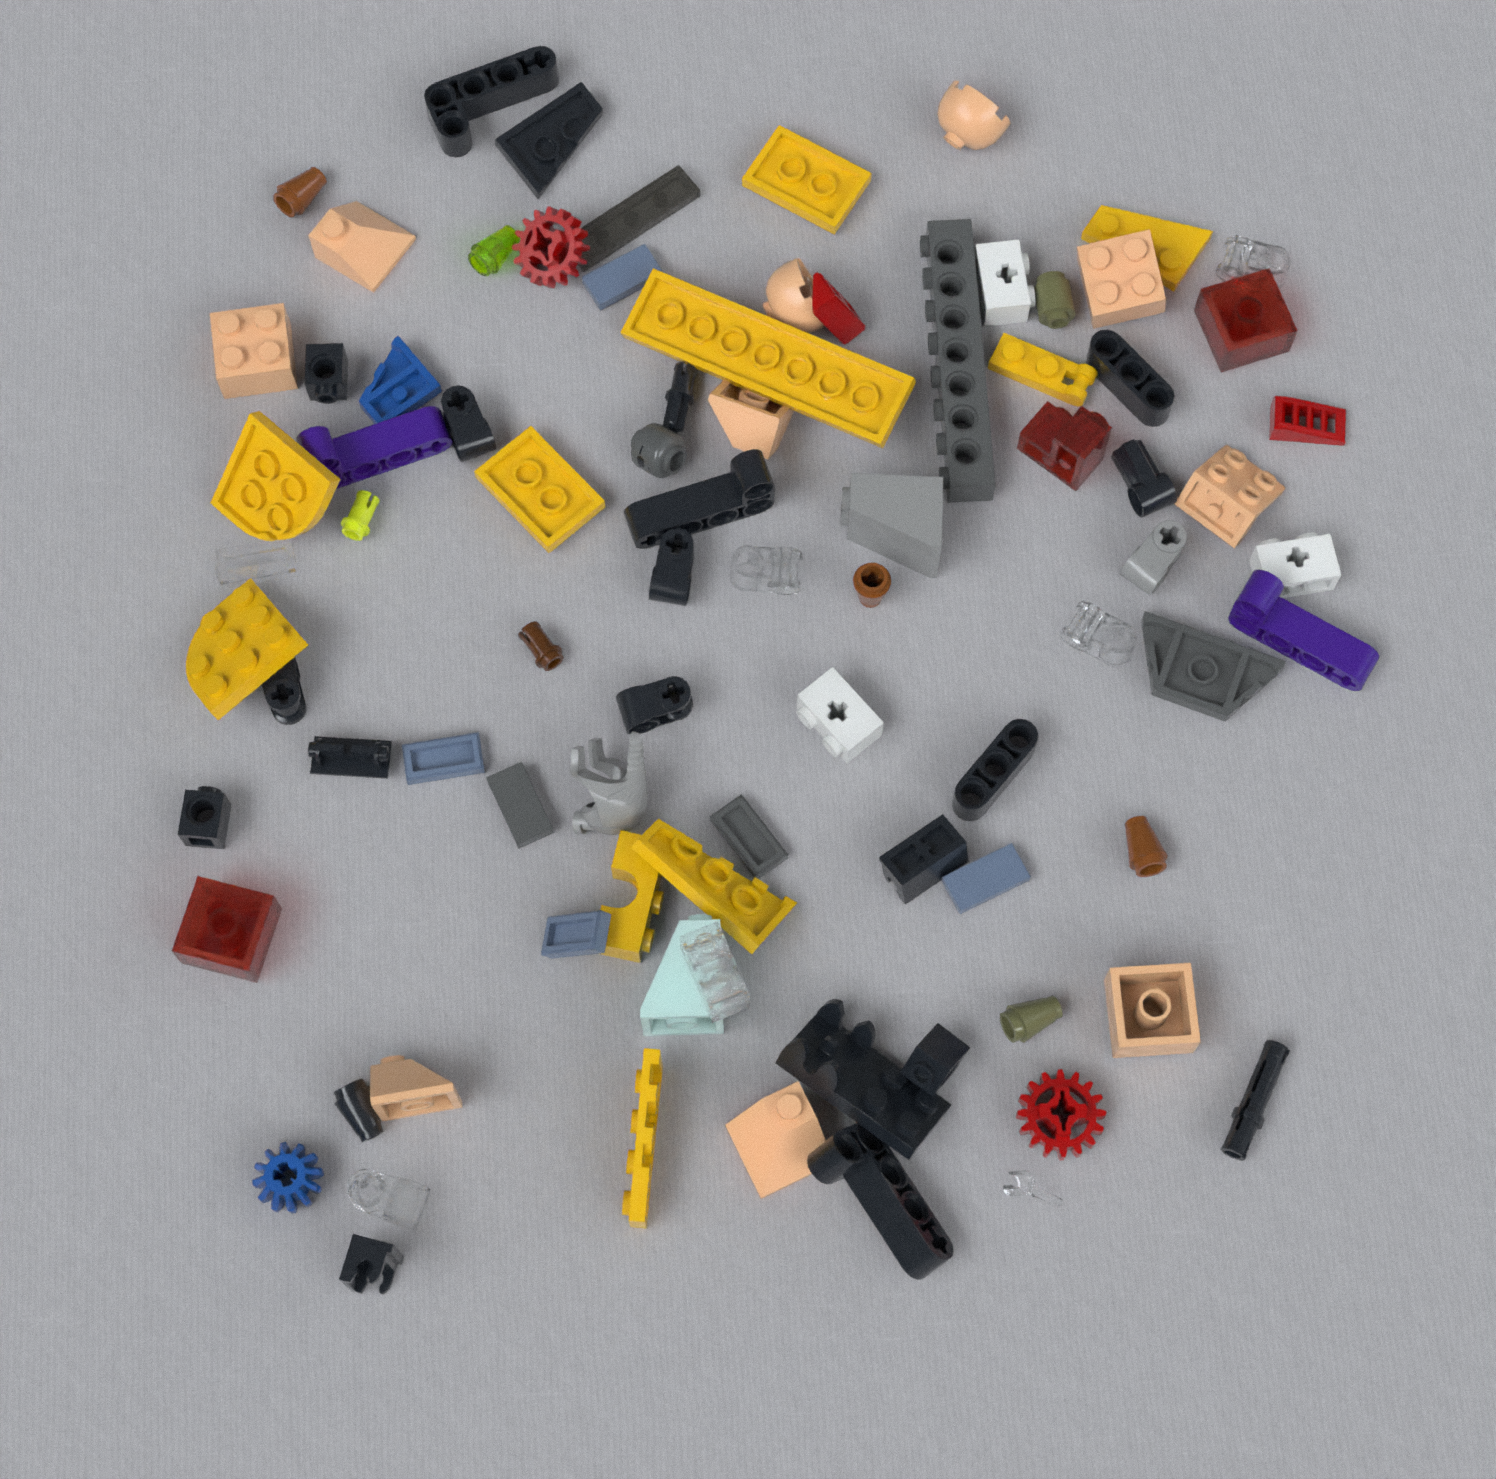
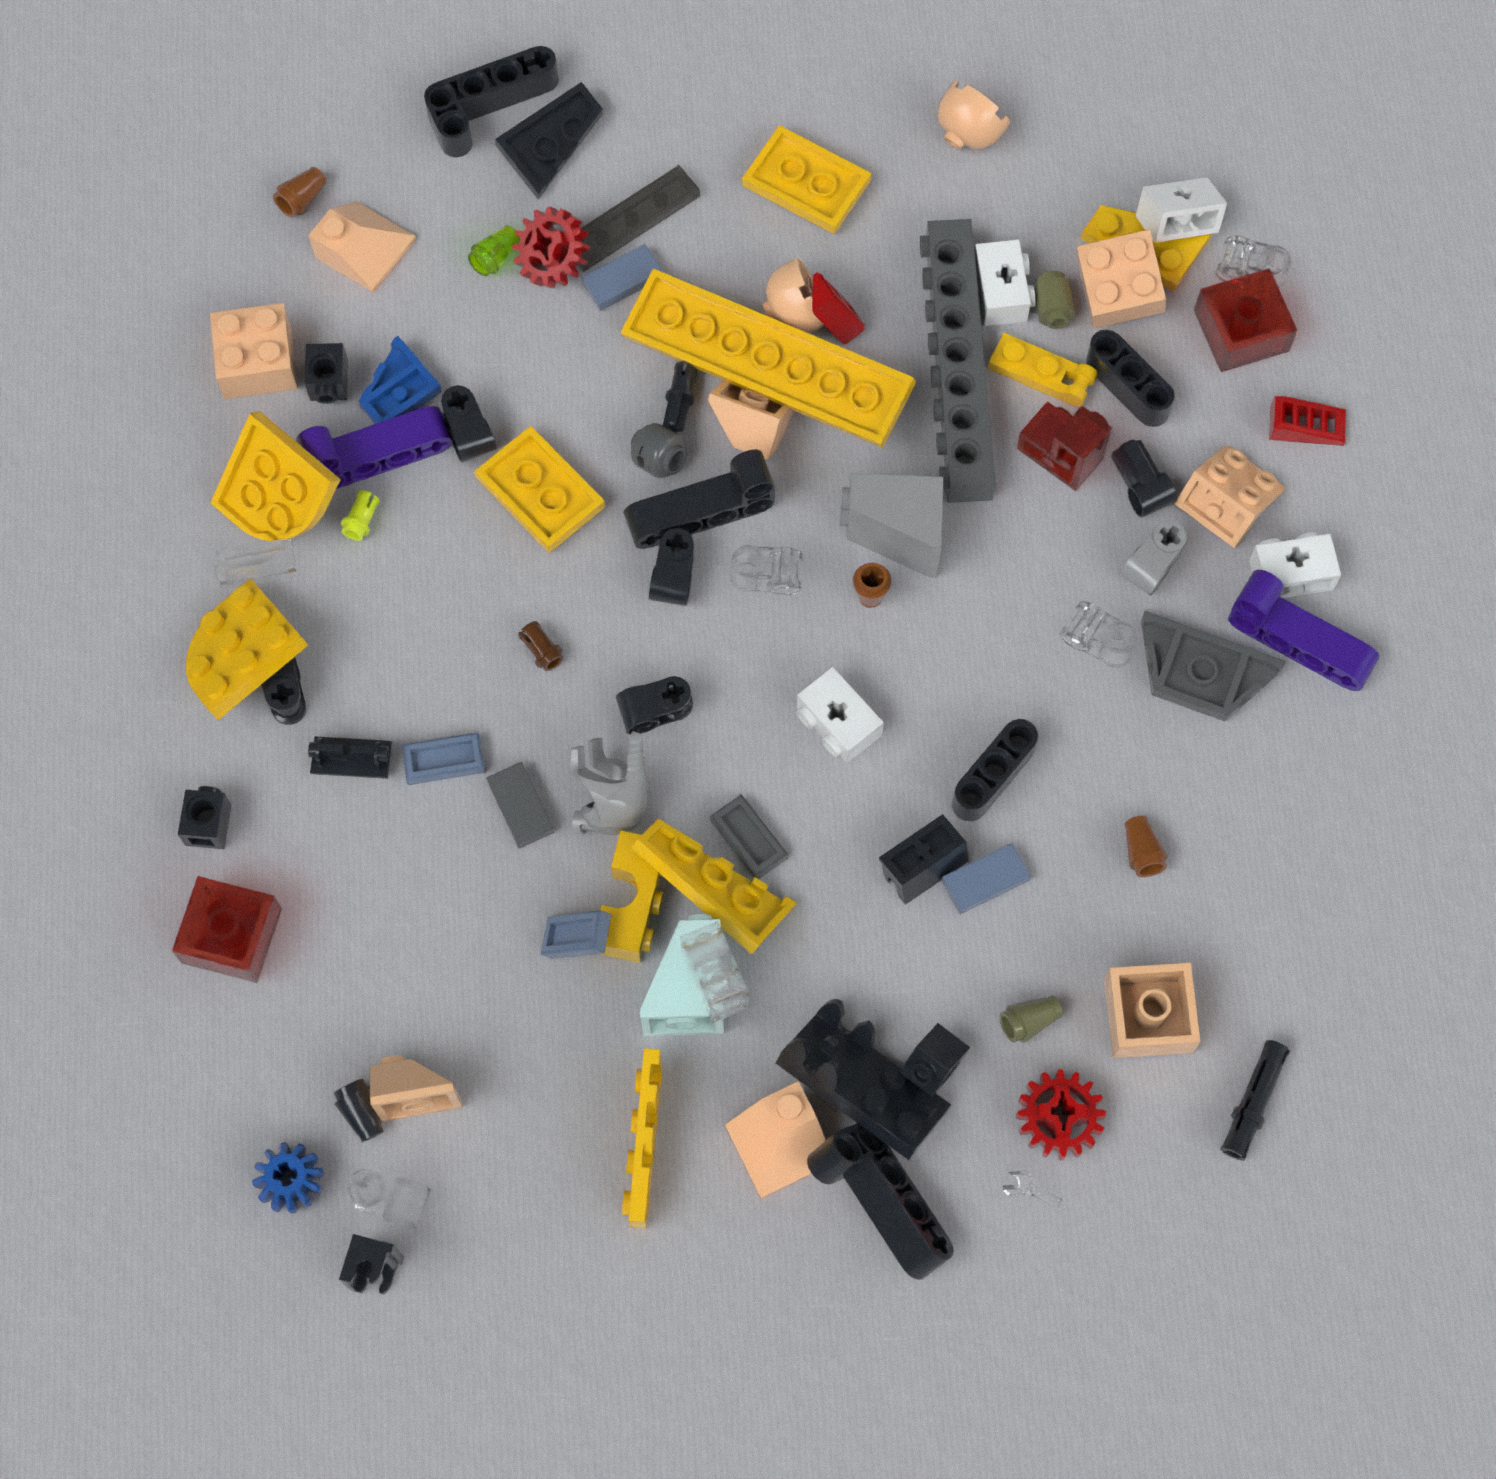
none -> white brick [1135,177,1227,242]

